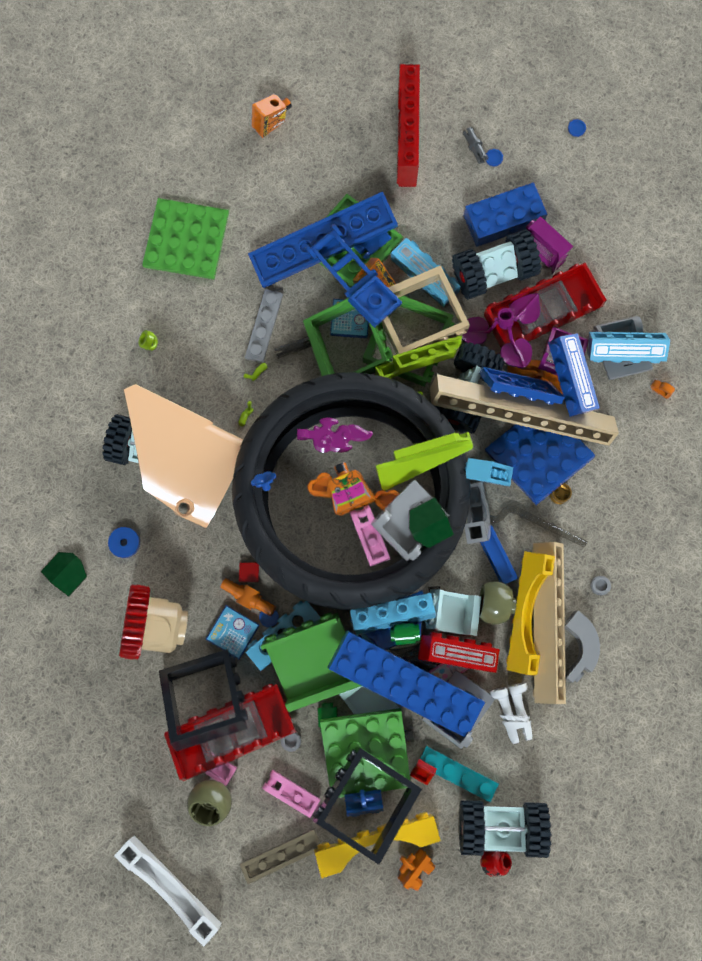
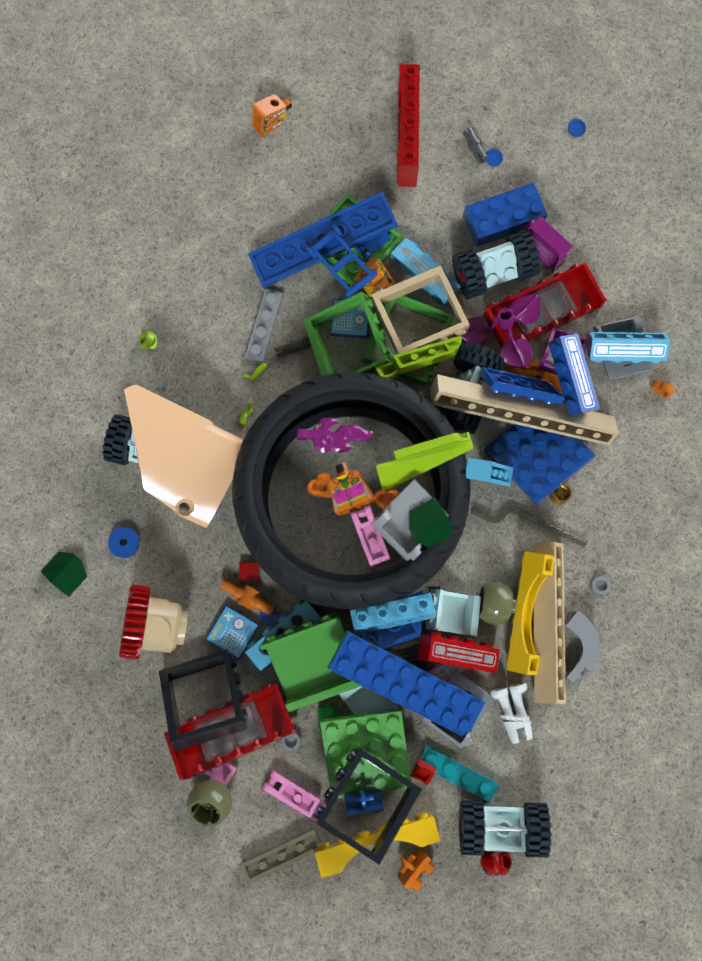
white arch [114,835,222,946] -> none
bright green plate [142,198,229,280] -> none
blue plant [251,471,277,491] -> none
blue tile [348,275,402,328] -> none
green brick [390,623,421,645] -> none
light grey arch [465,482,491,544] -> none
blue container [480,525,518,584] -> none

